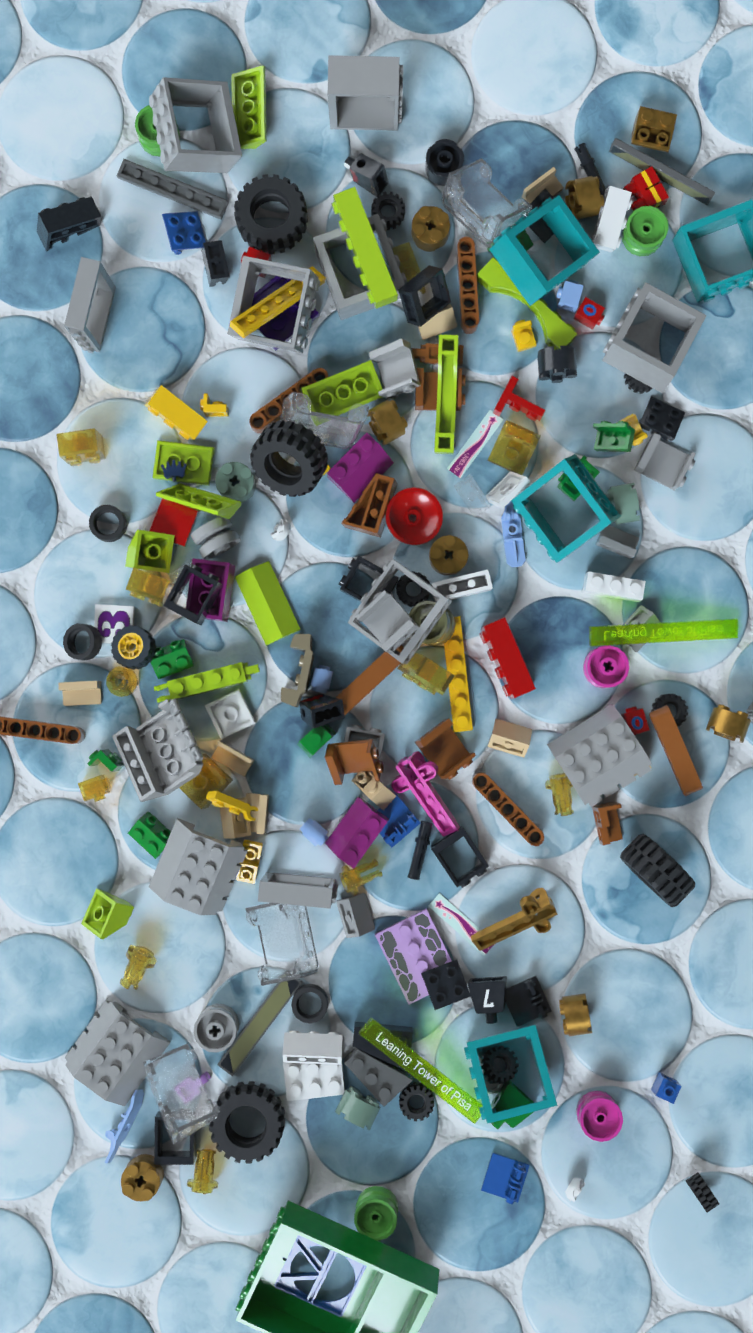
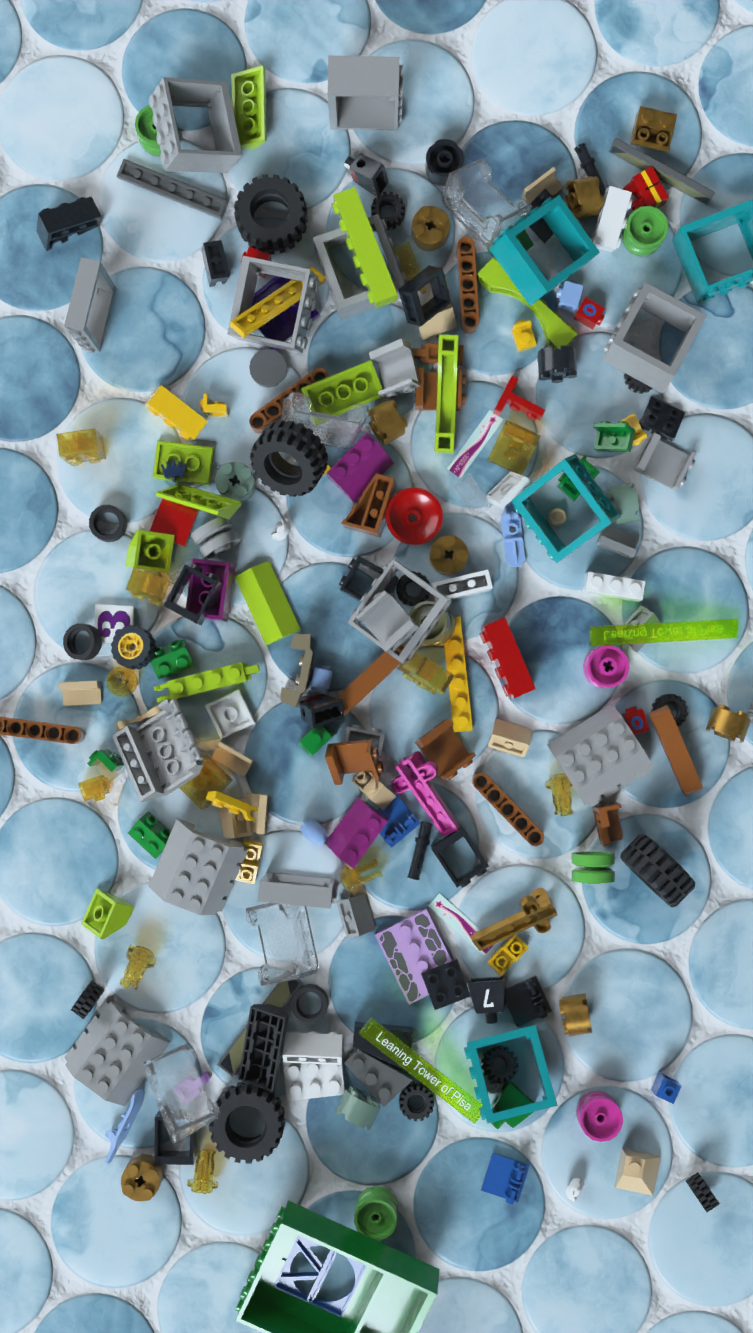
blue hinge [162,211,206,255] -> none
light grey wheel [194,1003,239,1053] -> none
none -> black tyre [71,981,105,1019]
none -> tan piece [115,706,163,732]
none -> black piece [238,1004,289,1092]
none -> dark grey tile [249,349,287,388]
none -> yellow slope [486,934,529,976]
none -> tan plate [547,507,567,526]
none -> bright green wheel [571,851,615,884]
none -> tan slope [614,1148,661,1196]

